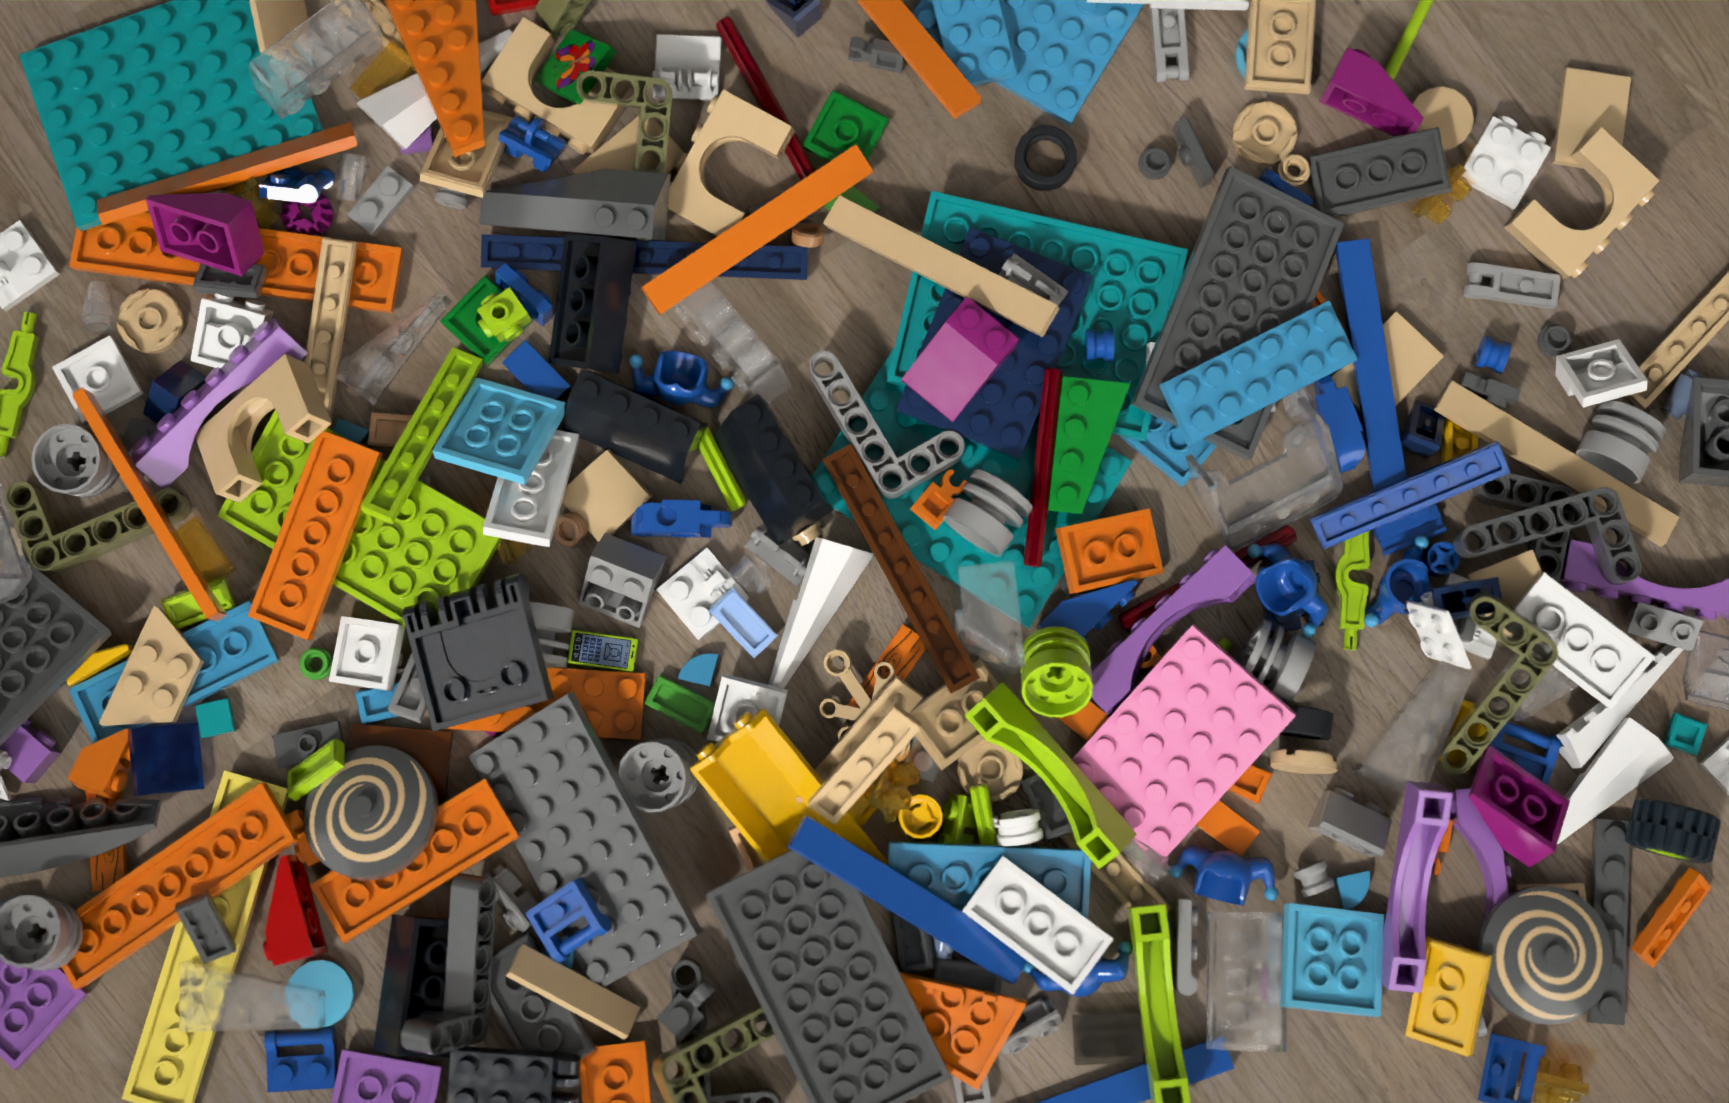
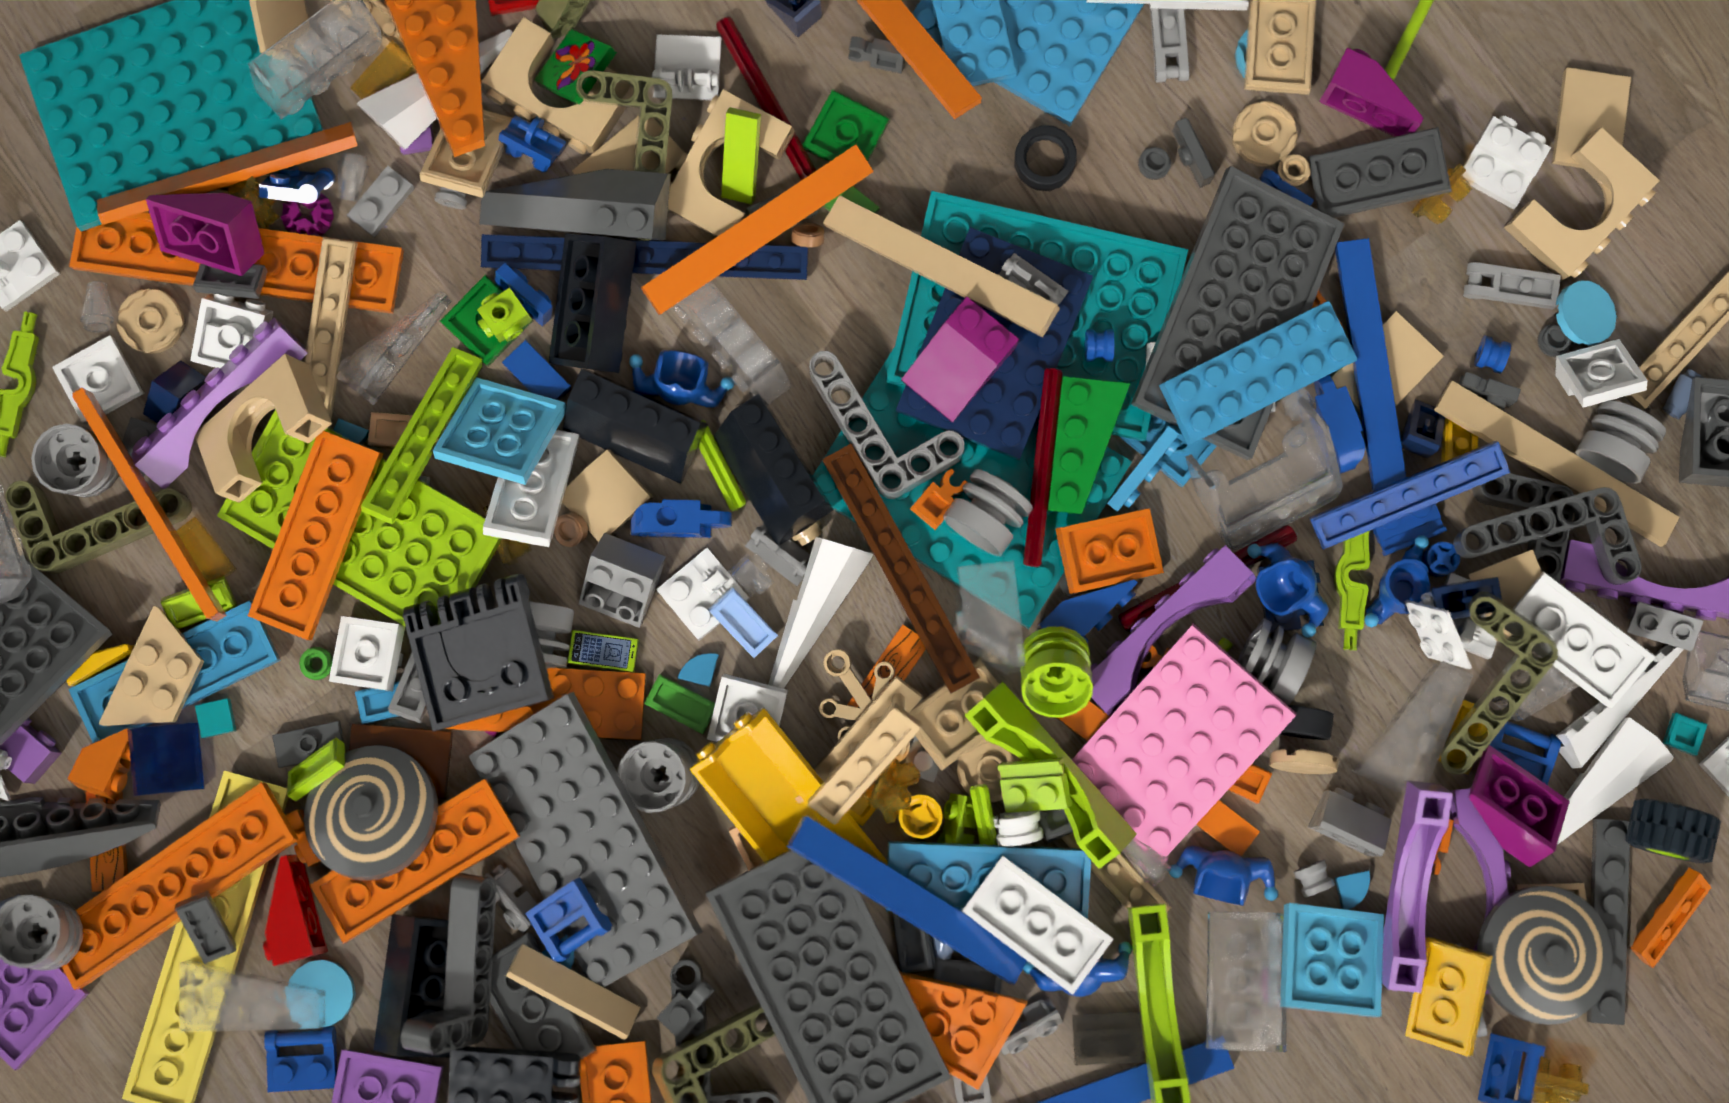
light grey plate [1173,899,1198,996] -> none
tan tile [1412,86,1474,152] -> none
none -> lime tile [721,107,761,205]
none -> lime plate [997,758,1072,813]
none -> dark azure plate [1107,424,1182,512]
none -> medium azure tile [1556,281,1617,346]

